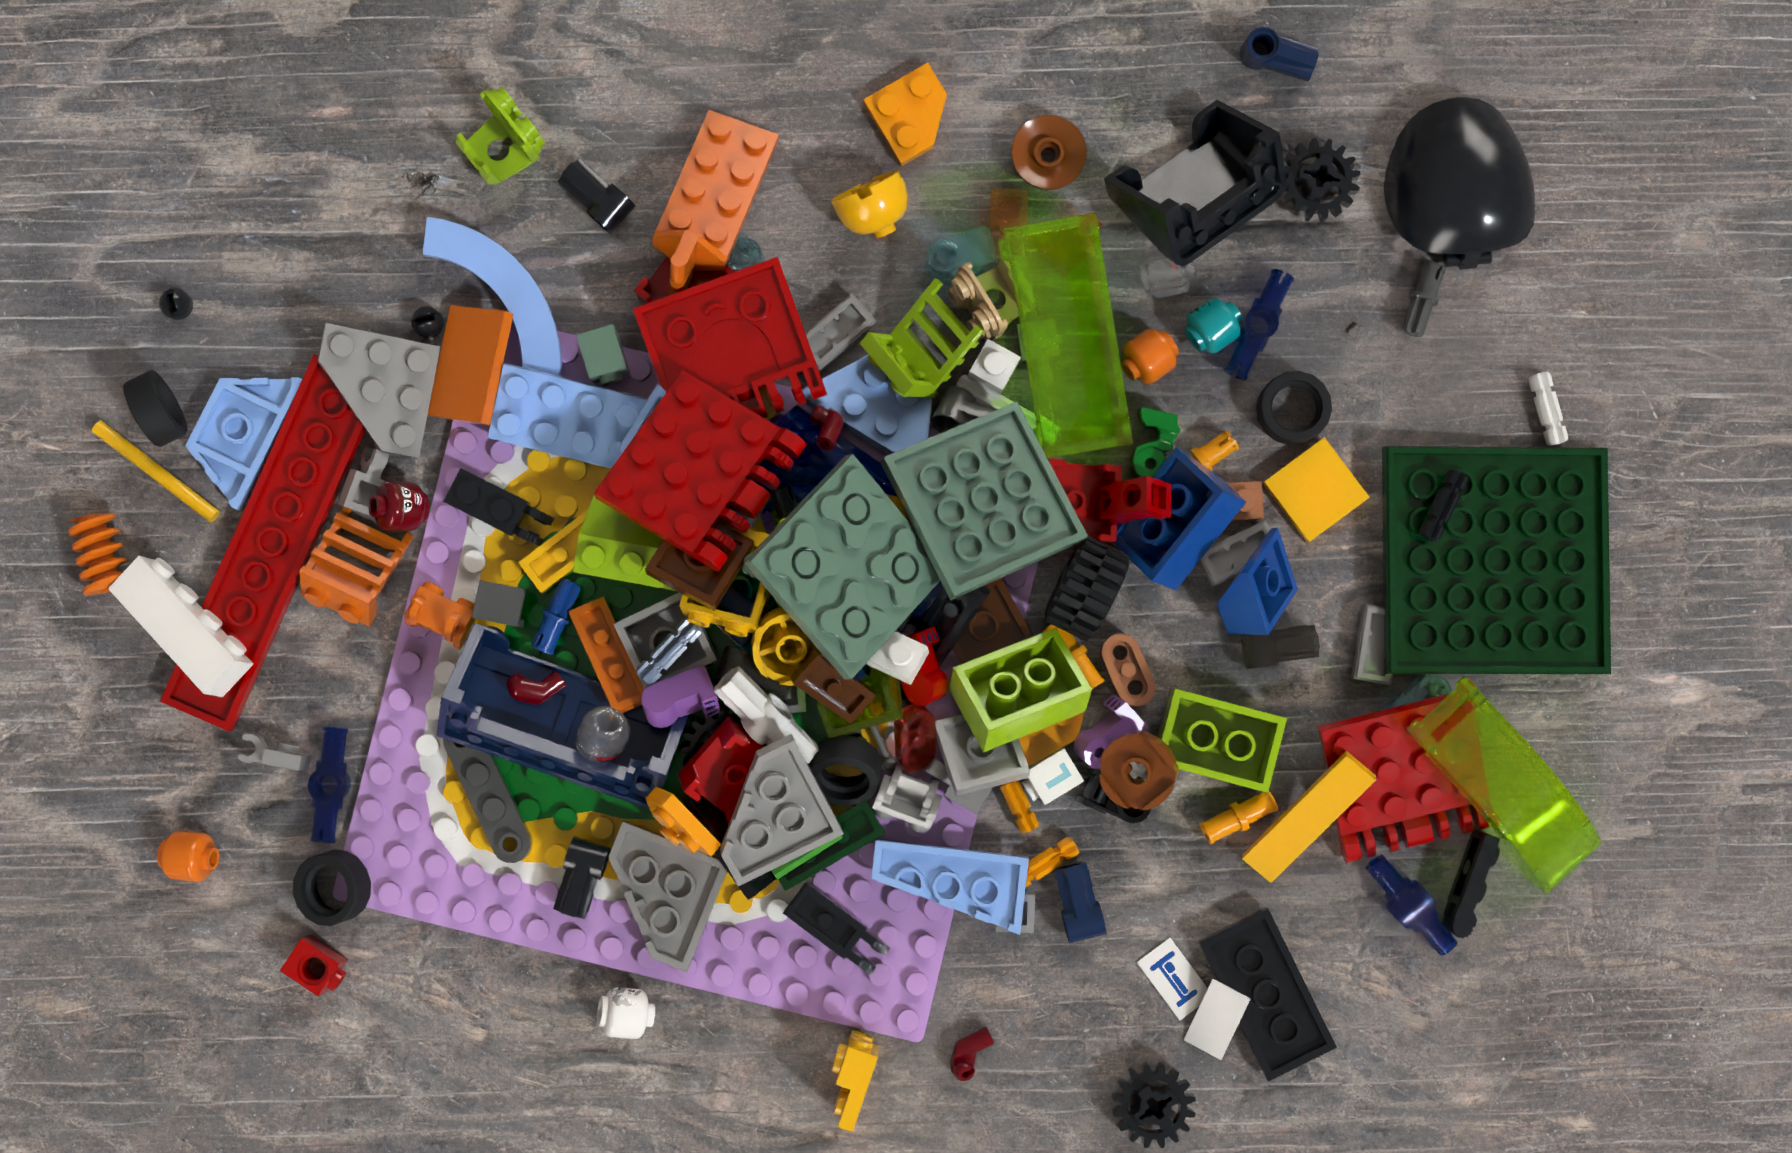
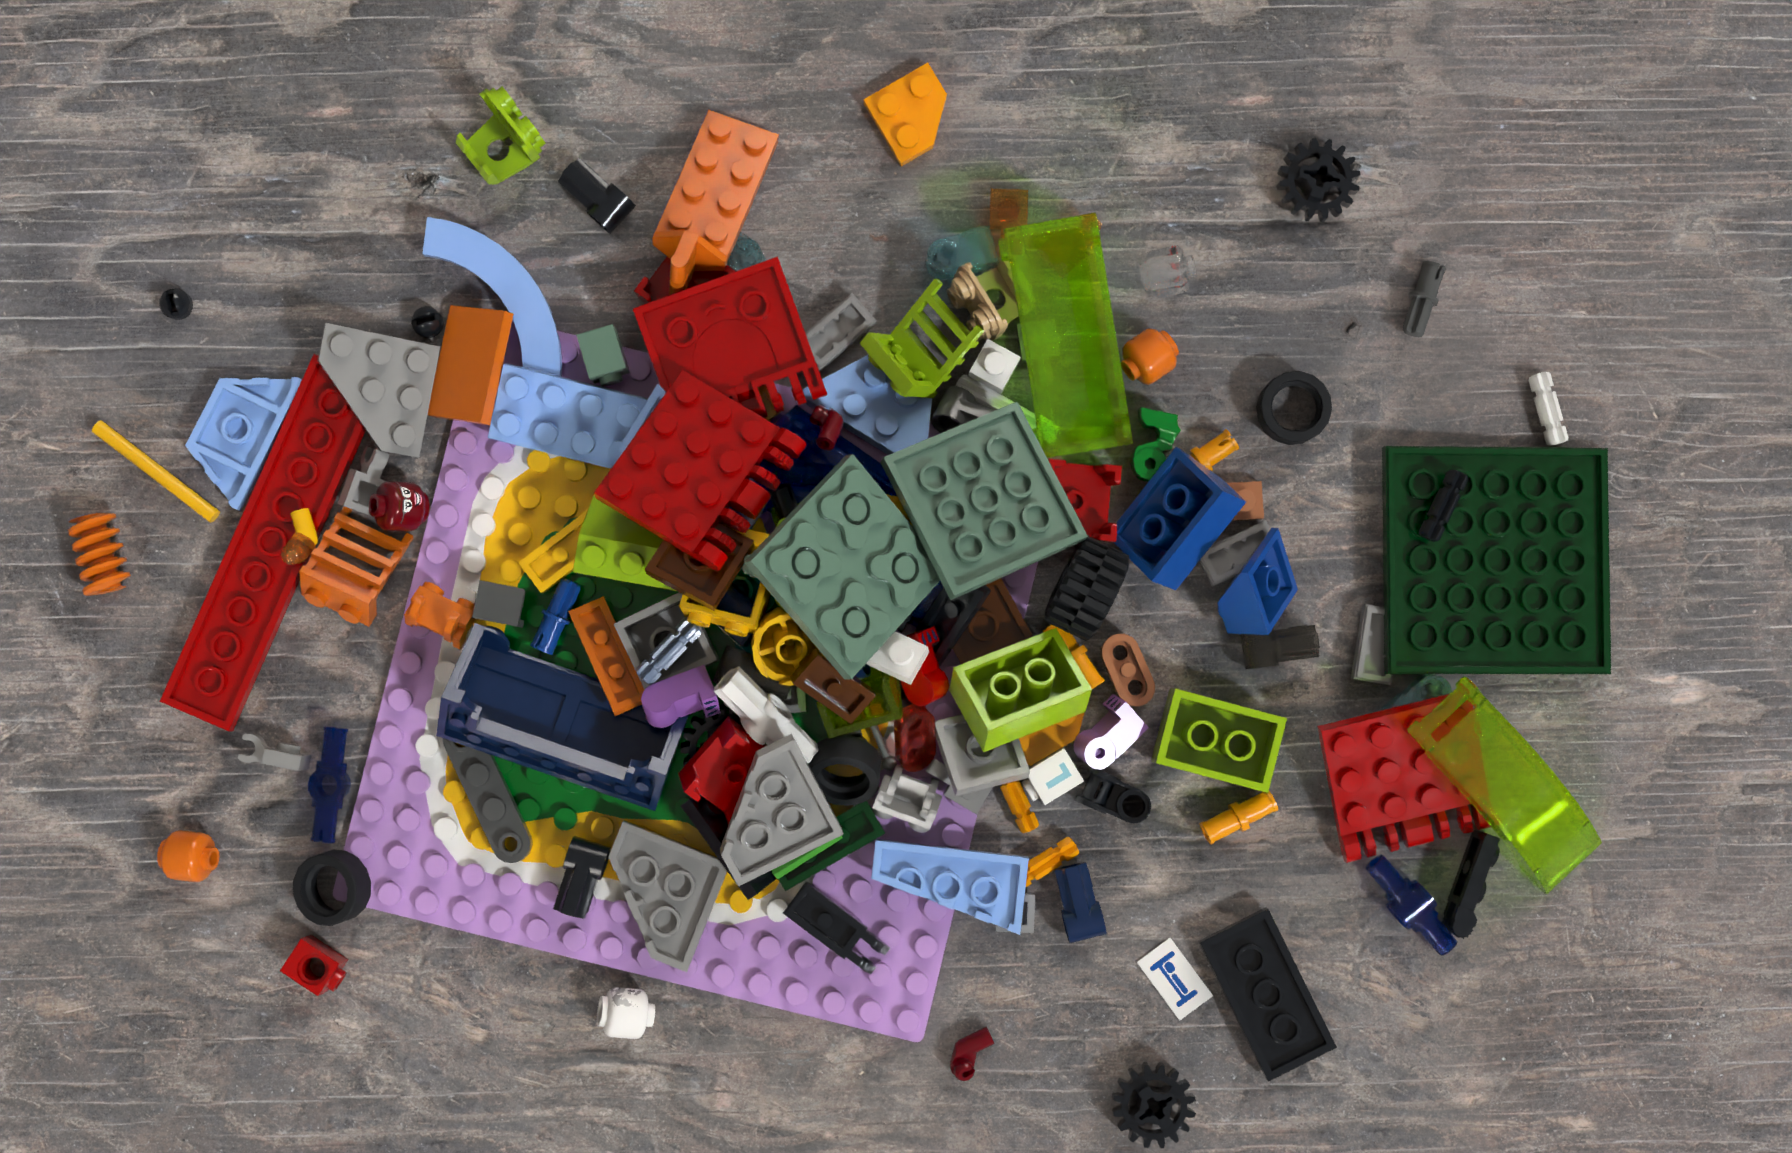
white brick [108,555,253,697] -> none
black tyre [123,370,188,447] -> none
black hinge [443,468,555,546] -> none
dark red arm [506,670,567,705] -> none
clear head [575,706,630,764] -> none
light orange plate [645,787,721,856] -> none
yellow cylinder [831,170,909,239] -> none
yellow plate [831,1030,879,1132] -> none
dark orange dish [1011,115,1087,190] -> none
red leg [1099,476,1171,523] -> none
dark orange plate [1099,730,1179,810] -> none
black windscreen [1104,100,1286,266] -> none
teal head [1184,297,1242,354] -> none
white sticker [1184,979,1251,1060] -> none
clear blue pin [1224,269,1294,381] -> none
dark blue piece [1240,27,1319,82] -> none
yellow tile [1242,751,1376,883] -> none
yellow tile [1262,437,1370,543] -> none
black piece [1384,97,1535,270] -> none
none -> arm [281,508,318,565]

